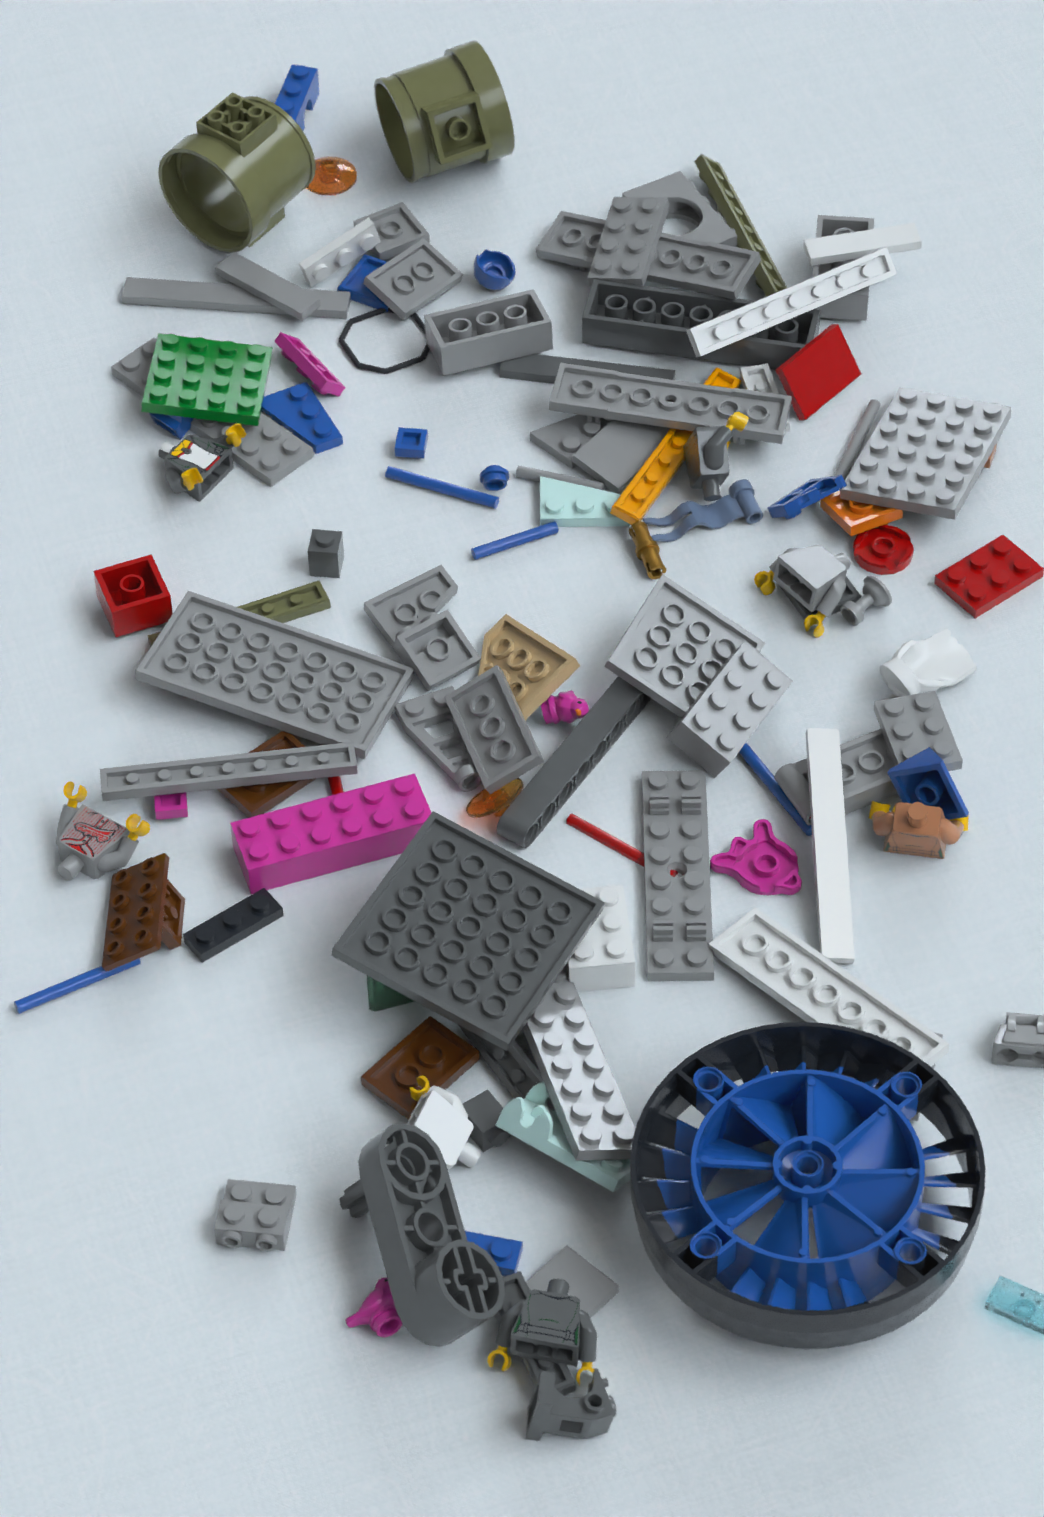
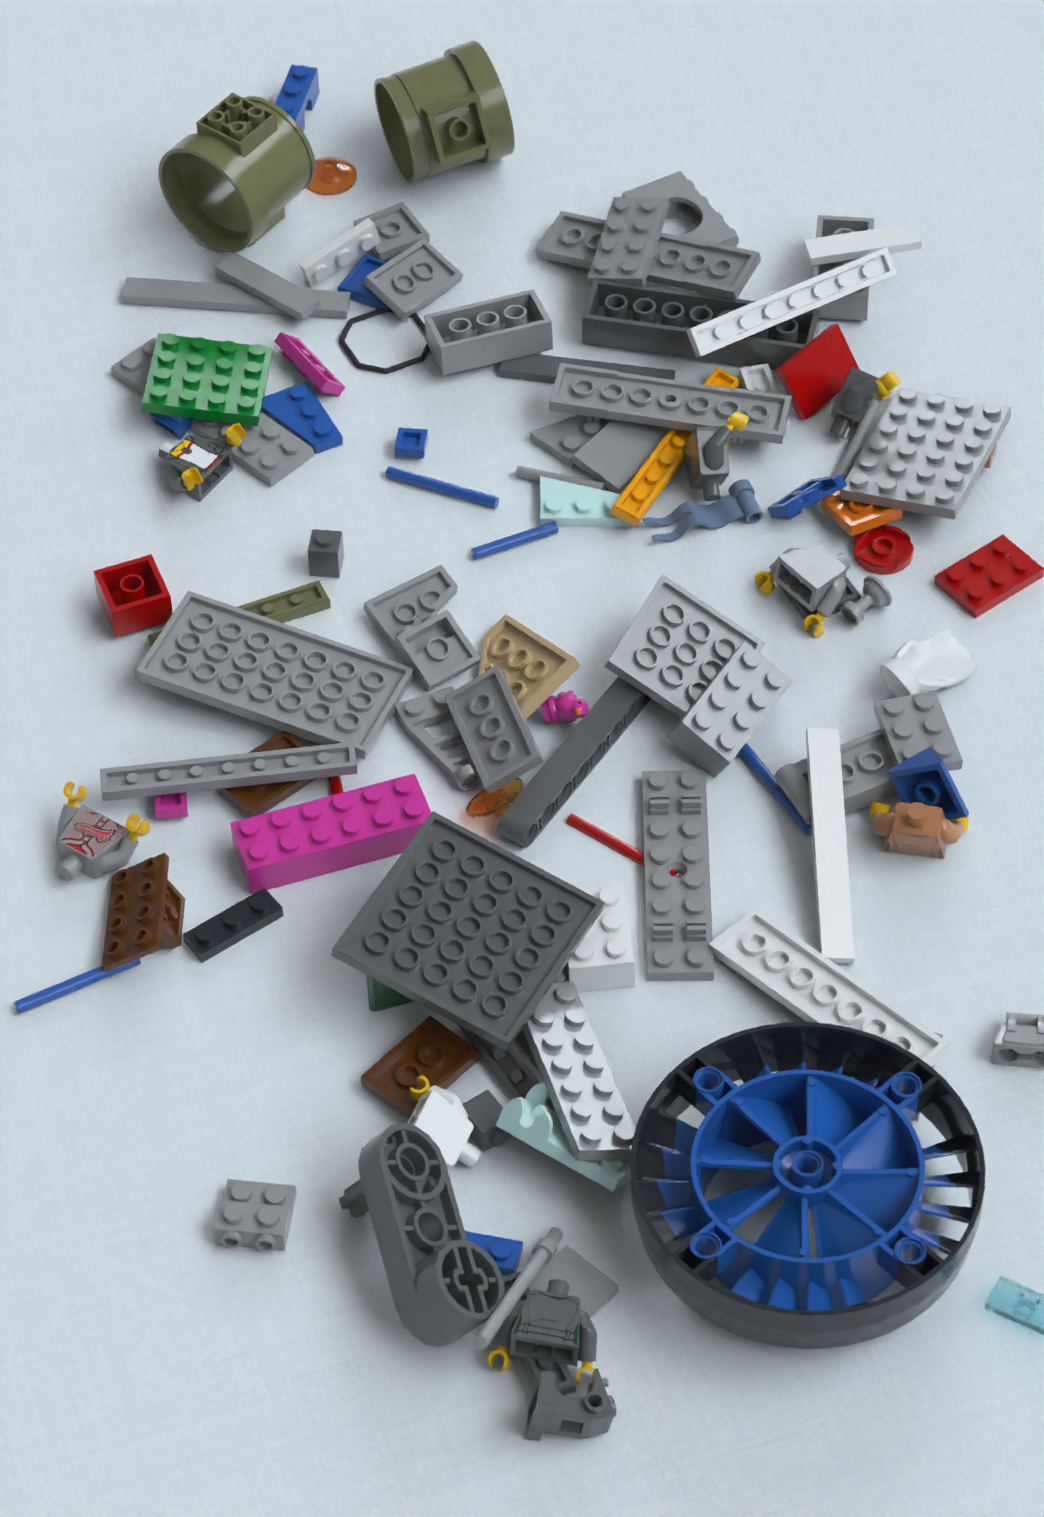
dark pink animal [345,1277,402,1337] -> none
blue hair [473,249,516,291] -> none
blue plate [479,465,509,491] -> none
pearl gold pin [629,522,666,579] -> none
olive plate [694,154,787,297] -> none
dark pink tile [710,819,802,896] -> none
none -> light grey bar [474,1227,563,1349]
none -> dark grey torso [829,367,901,439]

